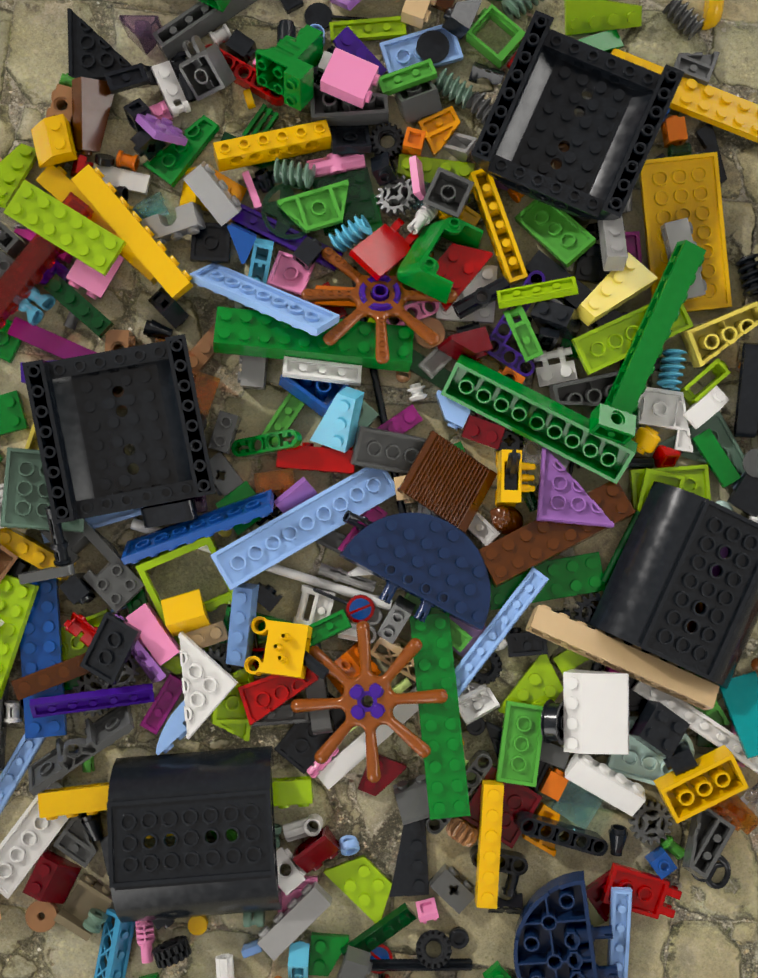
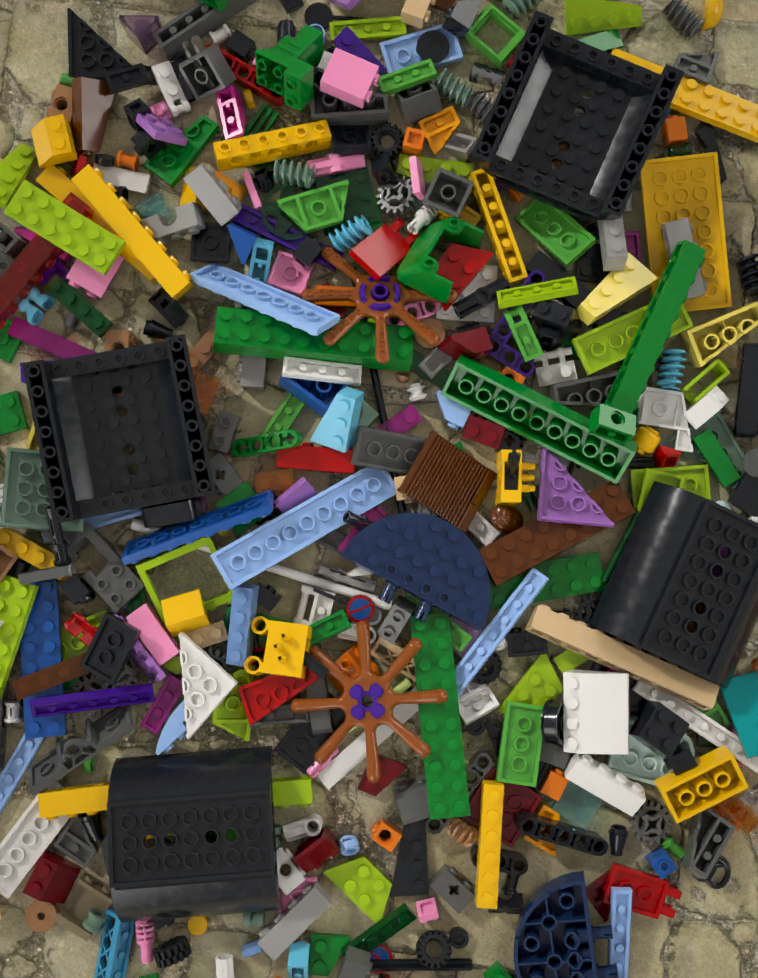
none -> dark pink slope [216,84,246,140]
none -> orange brick [371,818,402,852]

